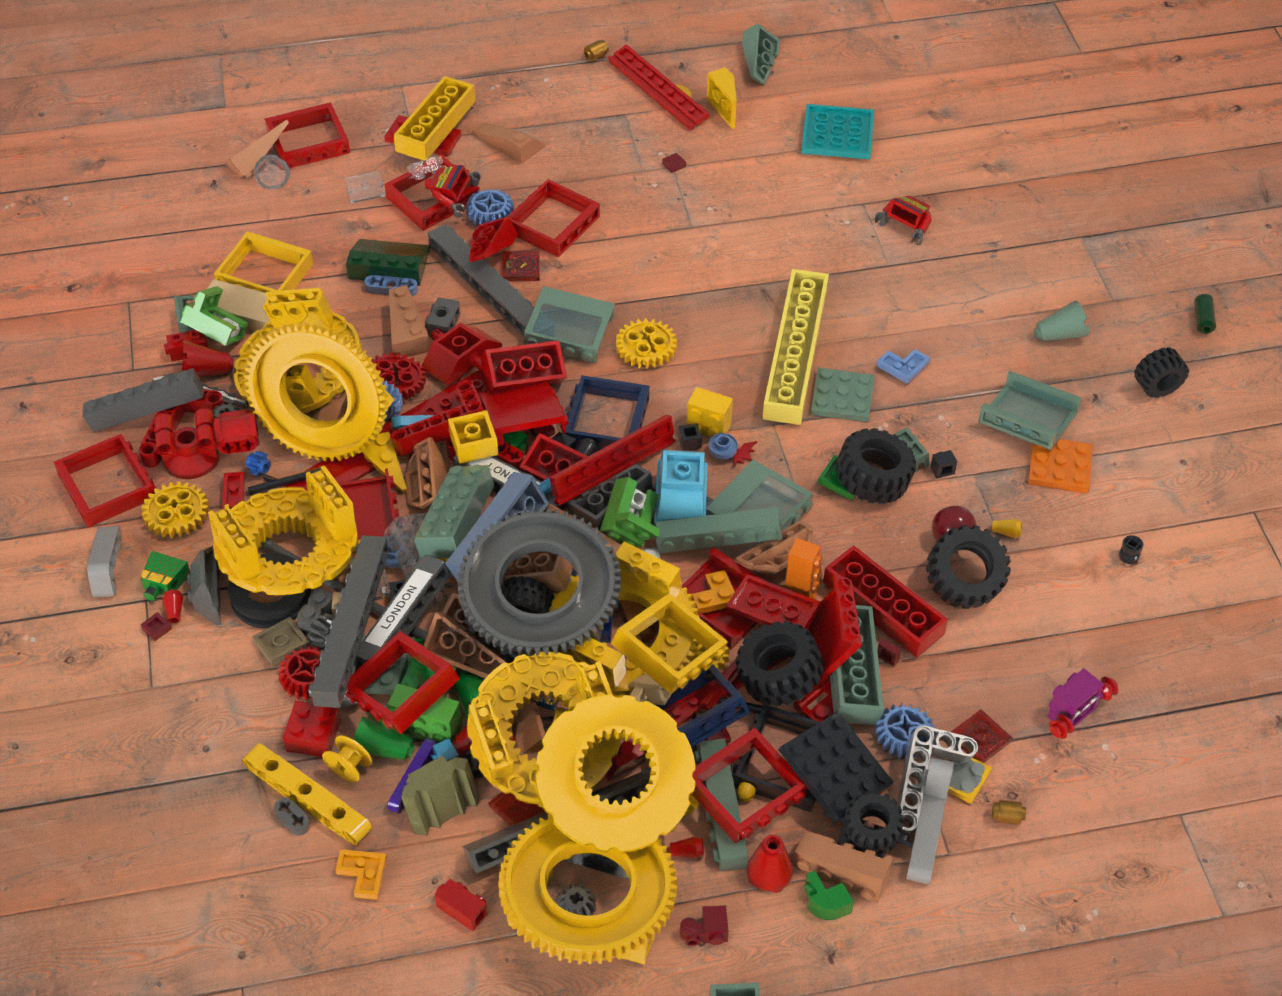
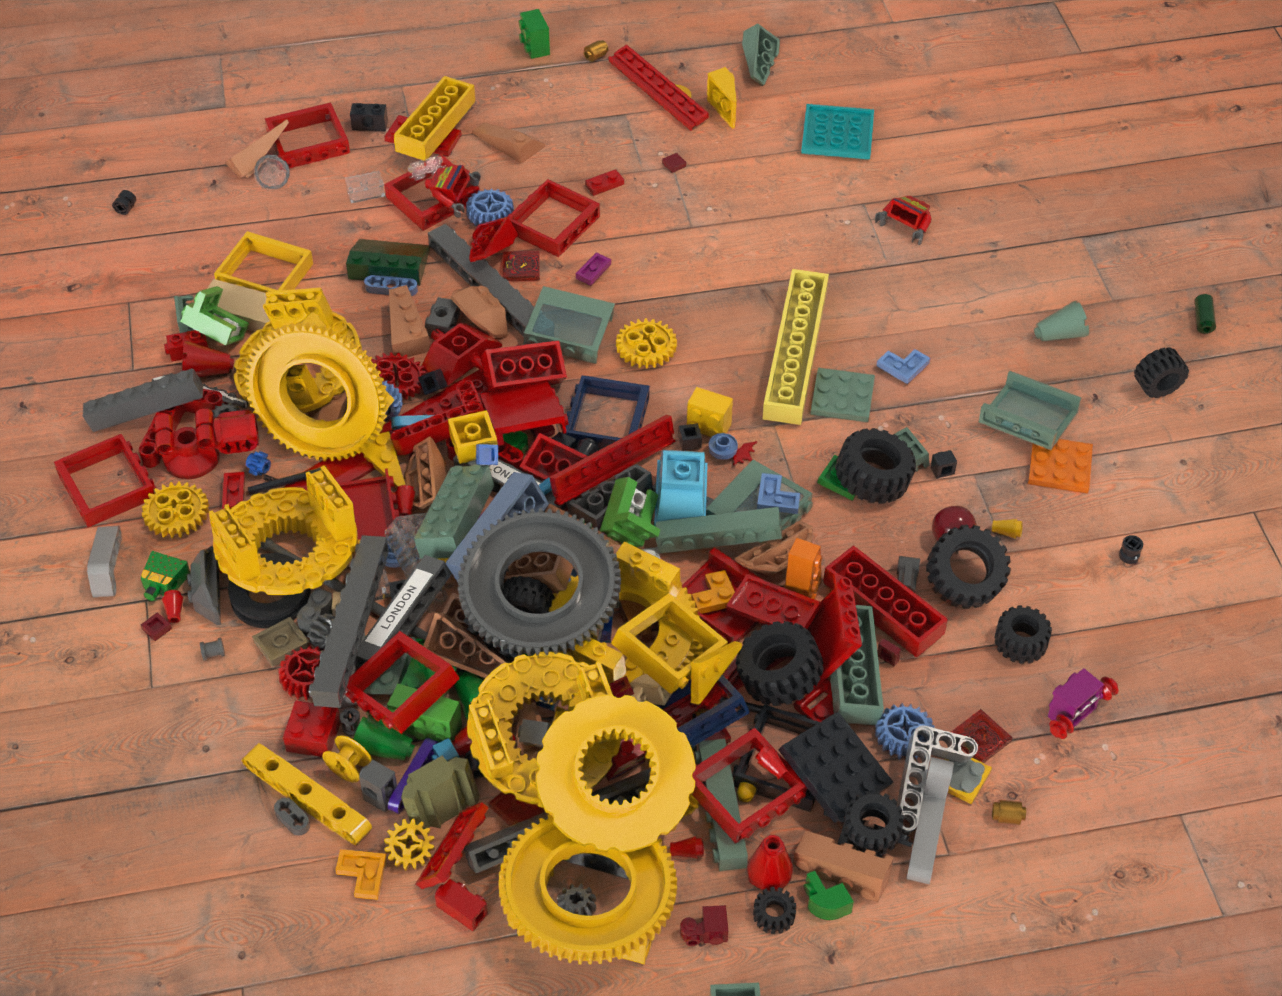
none -> black wheel [112,190,137,215]
none -> dark grey bush [200,638,225,661]
none -> dark grey bush [340,708,360,736]
none -> black brick [350,103,388,131]
none -> dark grey brick [359,760,397,812]
none -> yellow gear [384,819,435,871]
none -> red cone [395,485,416,516]
none -> red plate [415,802,489,889]
none -> black plate [418,368,448,395]
none -> nougat wedge [450,285,508,338]
none -> plate [476,444,498,465]
none -> green brick [518,9,550,59]
none -> dark grey brick [518,719,552,748]
none -> magenta plate [576,252,611,286]
none -> red plate [585,169,624,196]
none -> dark red tile [609,676,634,698]
none -> yellow wing [691,641,742,705]
none -> black tyre [753,887,797,934]
none -> red cone [755,745,789,780]
none -> medium blue plate [757,473,800,514]
none -> dark grey piece [897,556,920,593]
none -> black tyre [994,605,1052,664]

